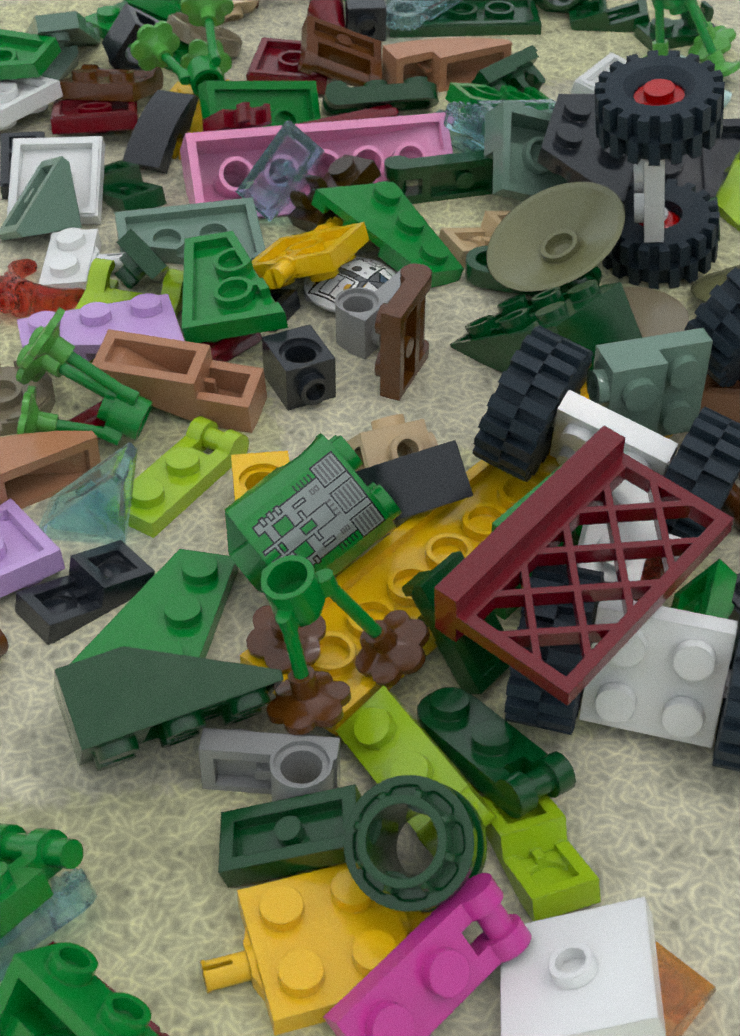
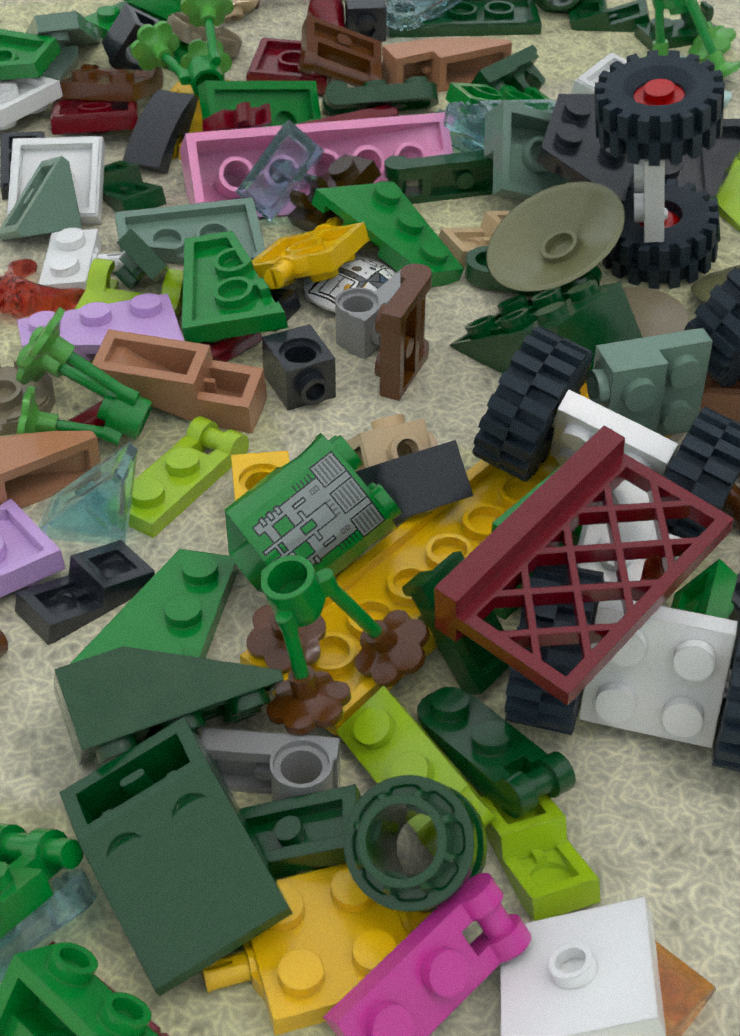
none -> dark green slope [59,717,293,997]

